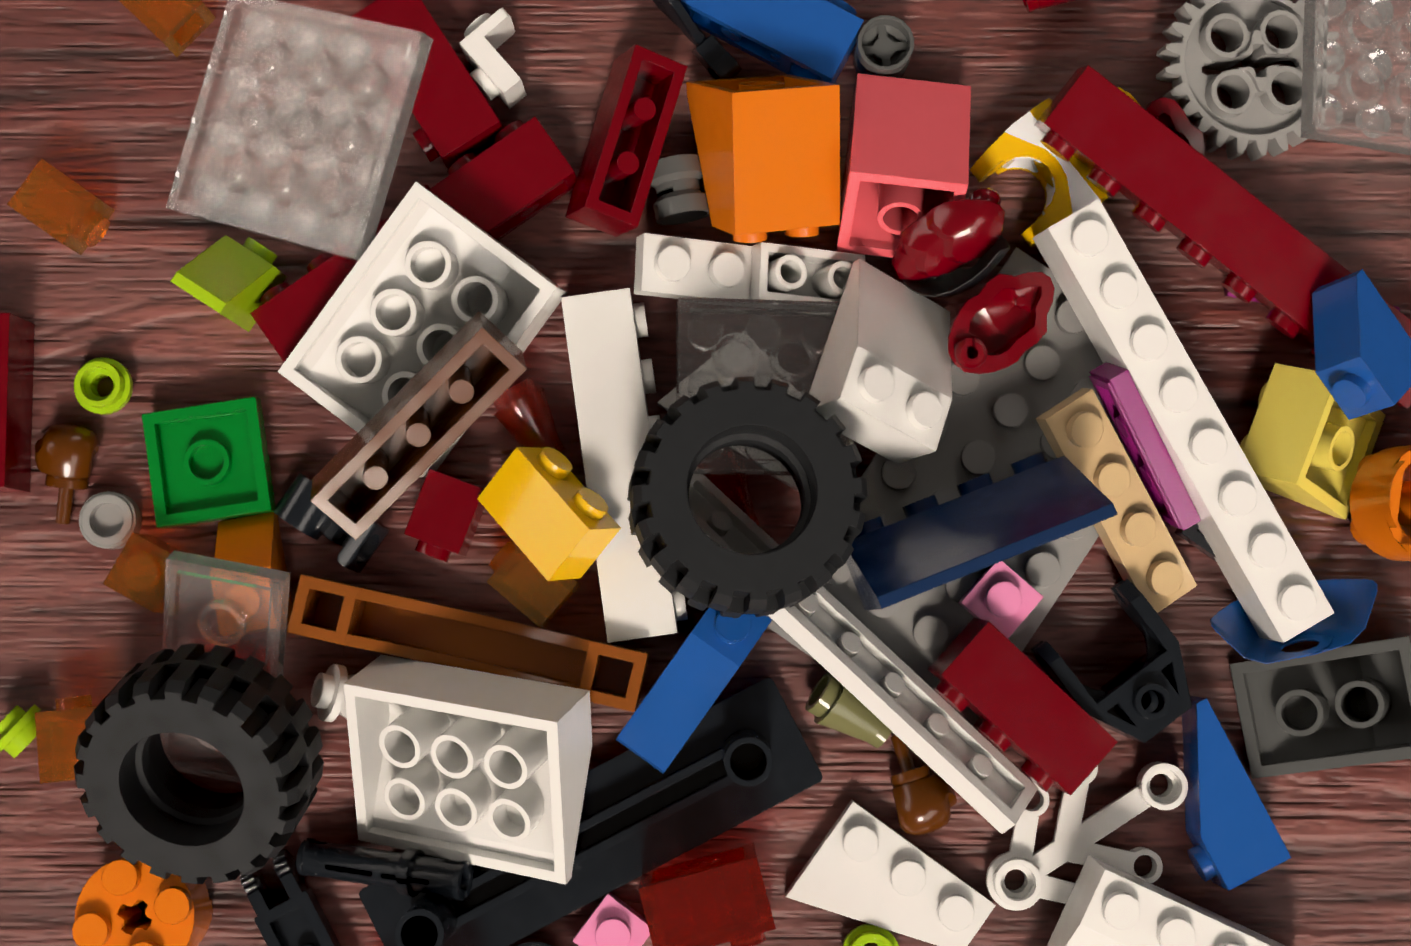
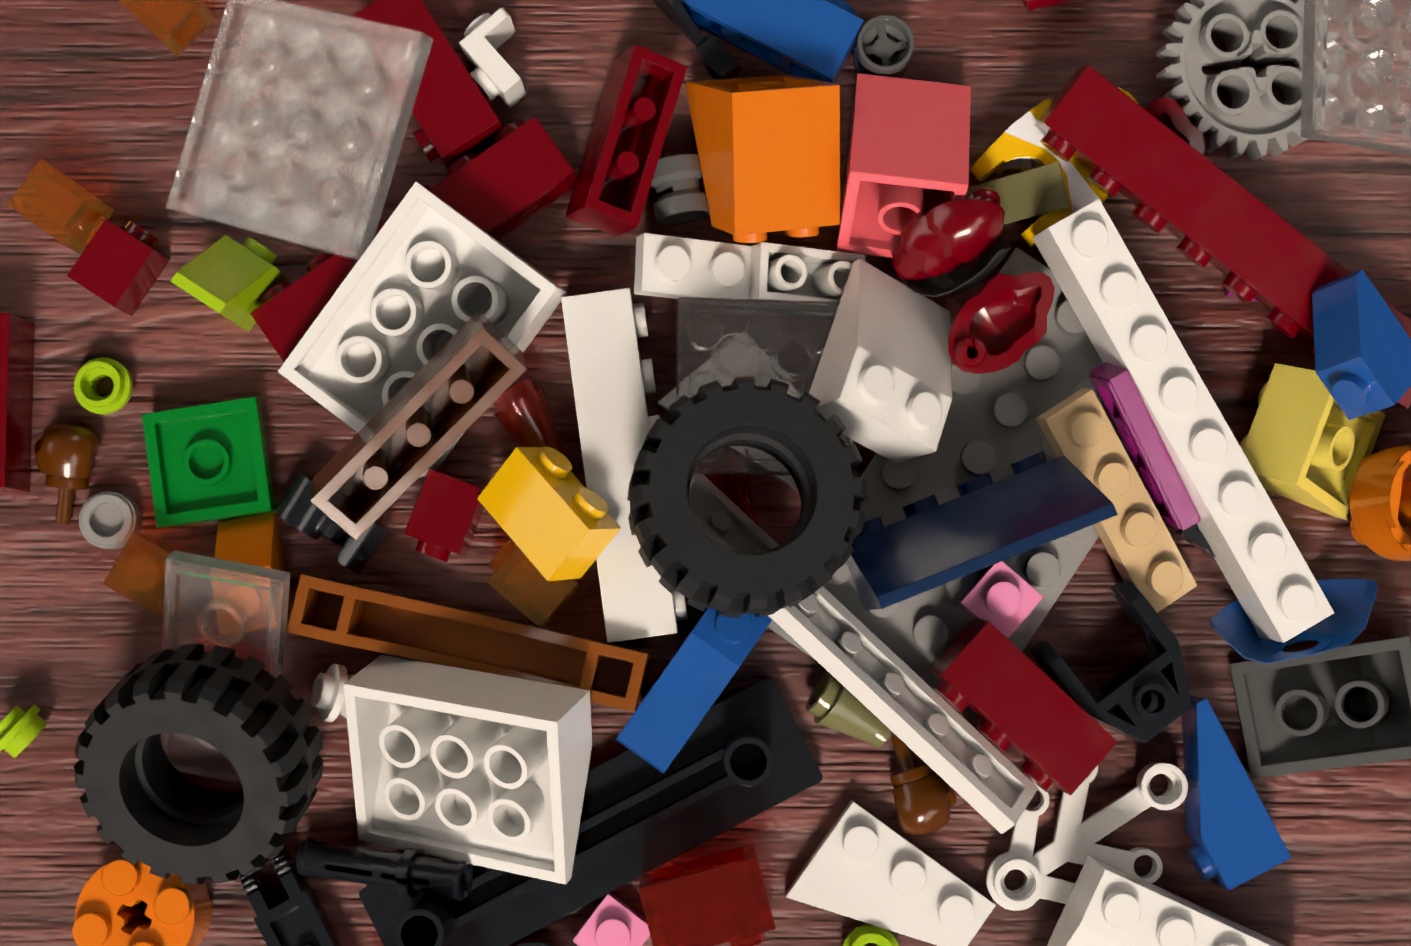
clear orange brick [35,695,97,784] -> none
none -> dark red brick [67,218,170,316]
none -> olive sticker [965,162,1069,224]

